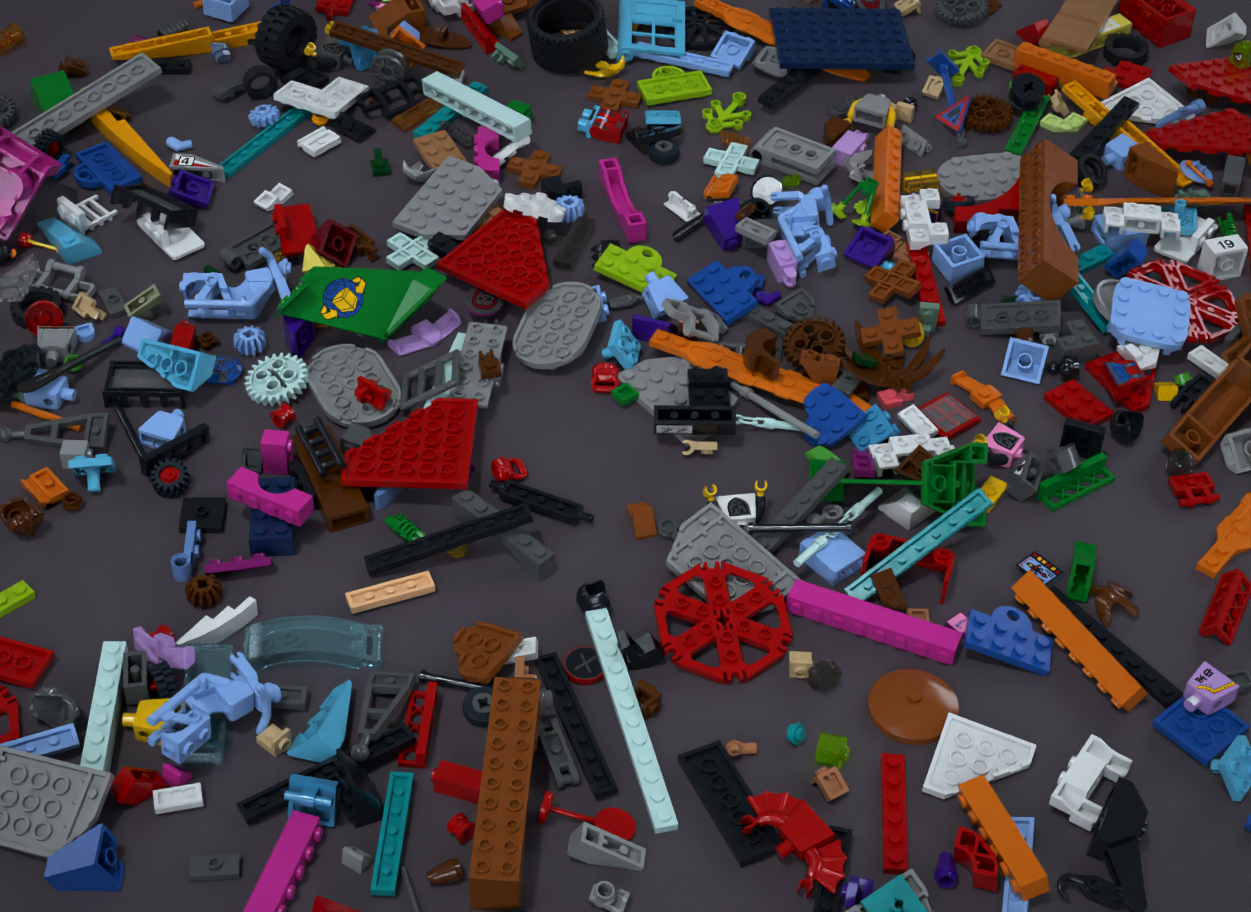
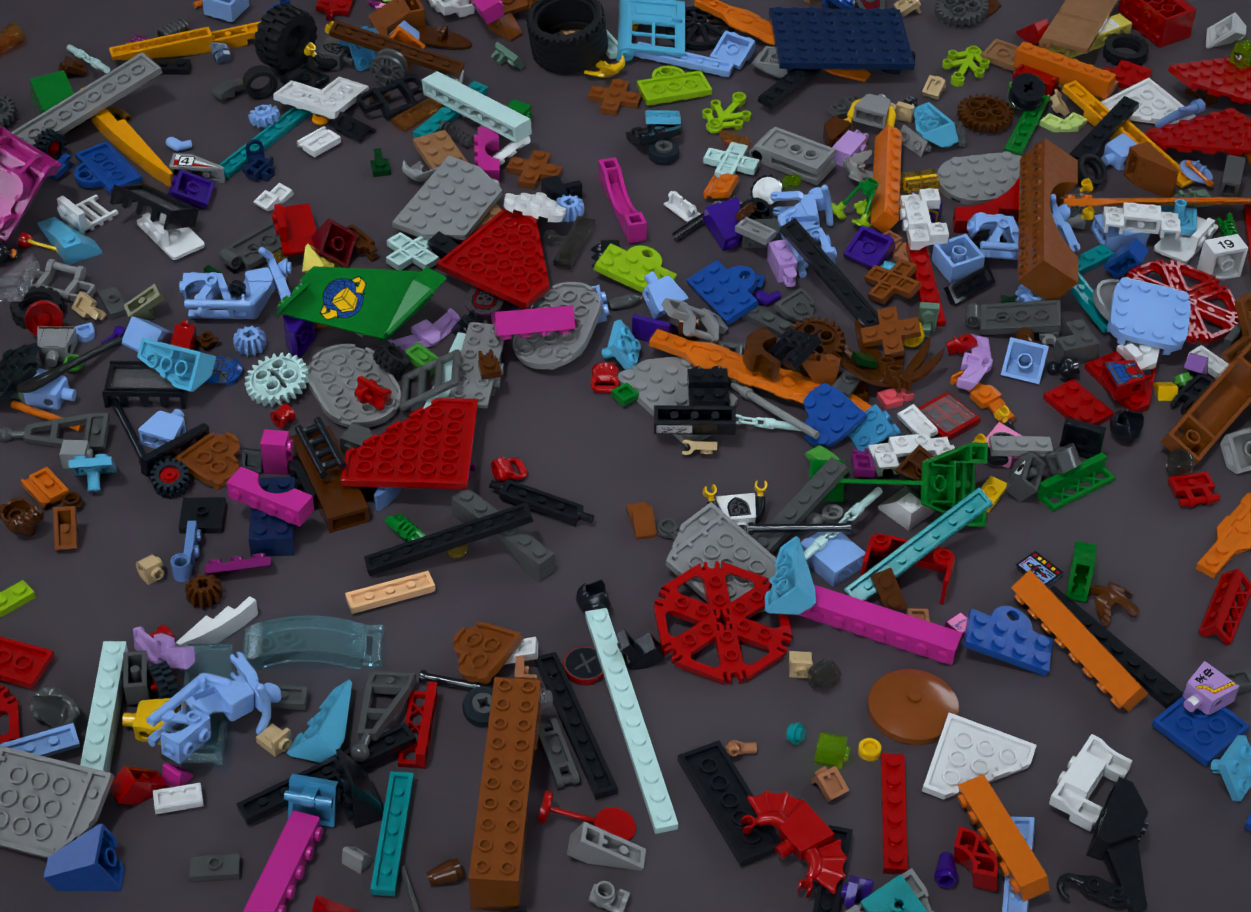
red brick [430,760,482,804] -> none
red wheel [446,813,475,843] -> none
red fence [460,2,499,55] -> none
red hips [578,105,629,144] -> none
reddish brown bracket [635,679,662,720] -> none
blue piece [926,49,971,133] -> none
black wheel [942,193,975,212] -> none
none -> dark orange slope [53,506,79,551]
none -> light aqua piece [67,44,110,73]
none -> tan plate [136,554,164,585]
none -> dark orange plate [175,432,241,490]
none -> black plate [227,280,246,298]
none -> dark blue piece [241,139,275,182]
none -> black tyre [372,341,411,376]
none -> bright green plate [405,343,439,376]
none -> black plate [451,310,478,336]
none -> dark pink slope [491,305,575,340]
none -> medium azure wedge [765,536,816,615]
none -> black plate [767,329,822,370]
none -> black plate [780,218,879,328]
none -> yellow tile [858,738,882,761]
none -> medium azure wedge [914,102,959,148]
none -> red piece [945,334,978,355]
none -> lavender plate [956,334,993,390]
none -> light grey plate [988,436,1054,457]
none -> medium lavender slope [1184,352,1209,375]

